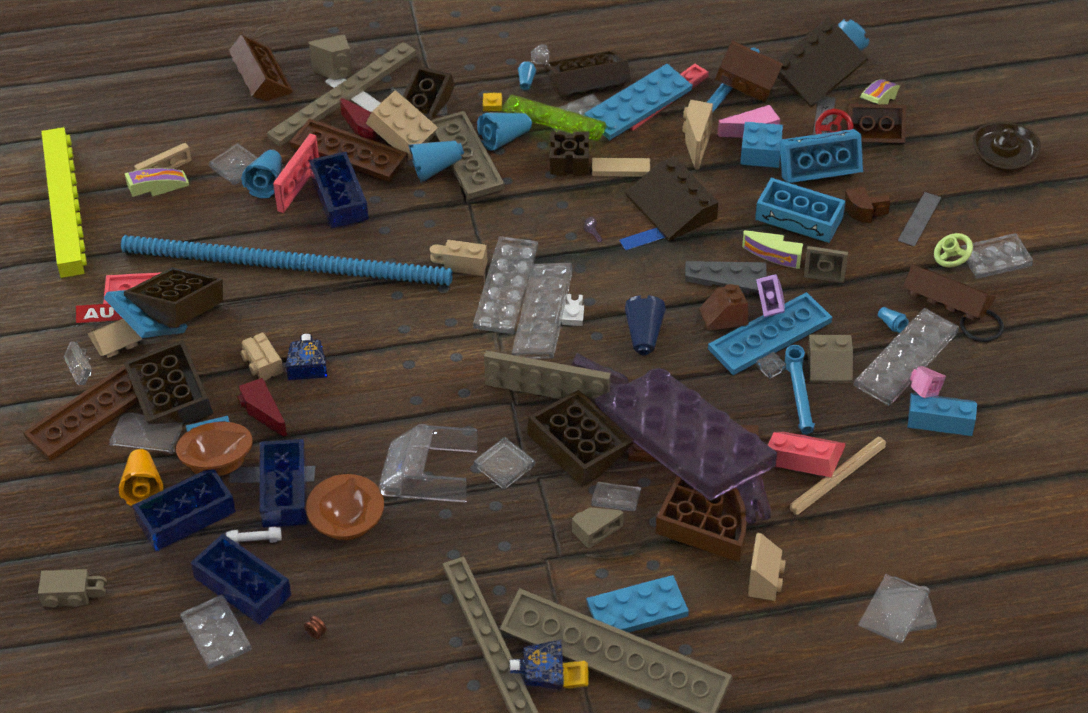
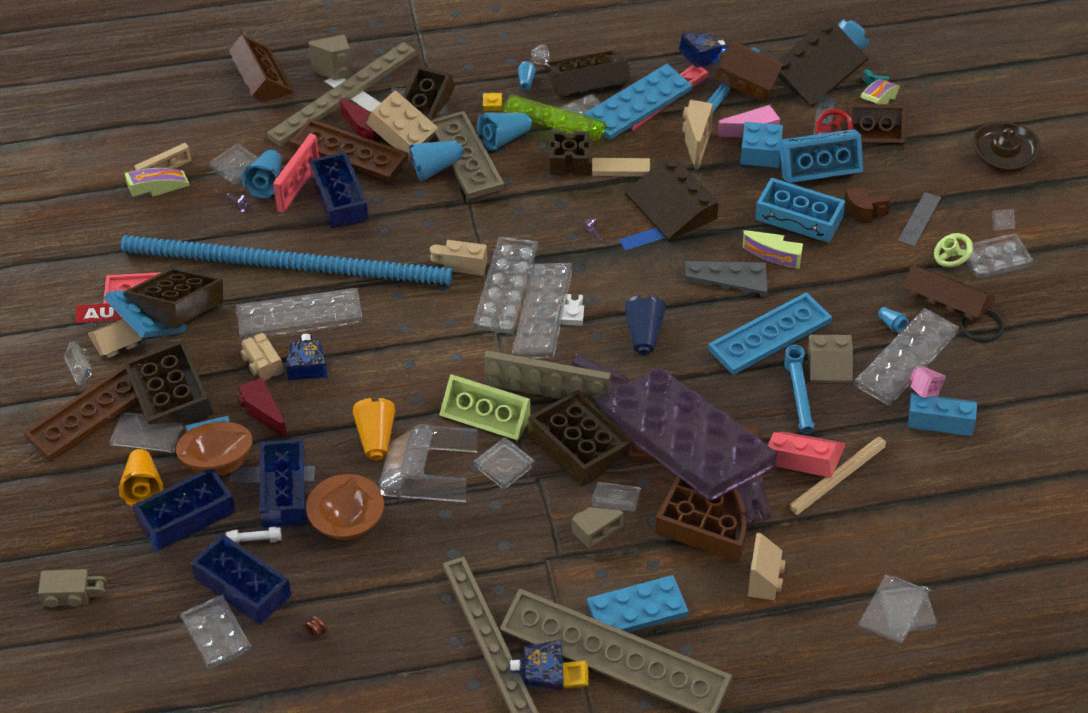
neon yellow brick [42,127,87,278] -> none
reddish brown slope [699,284,749,331] -> none
lavender slope [756,274,785,317] -> none
clear tile [757,352,786,379] -> none
dark tan slope [804,246,849,283] -> none
none -> clear purple hand [227,193,249,211]
none -> clear plate [236,288,363,340]
none -> light orange cone [353,398,396,461]
none -> yellowish green slope [439,374,530,440]
none -> clear blue torso [678,33,726,68]
none -> teal hand [862,70,889,85]
none -> clear plate [992,209,1015,230]

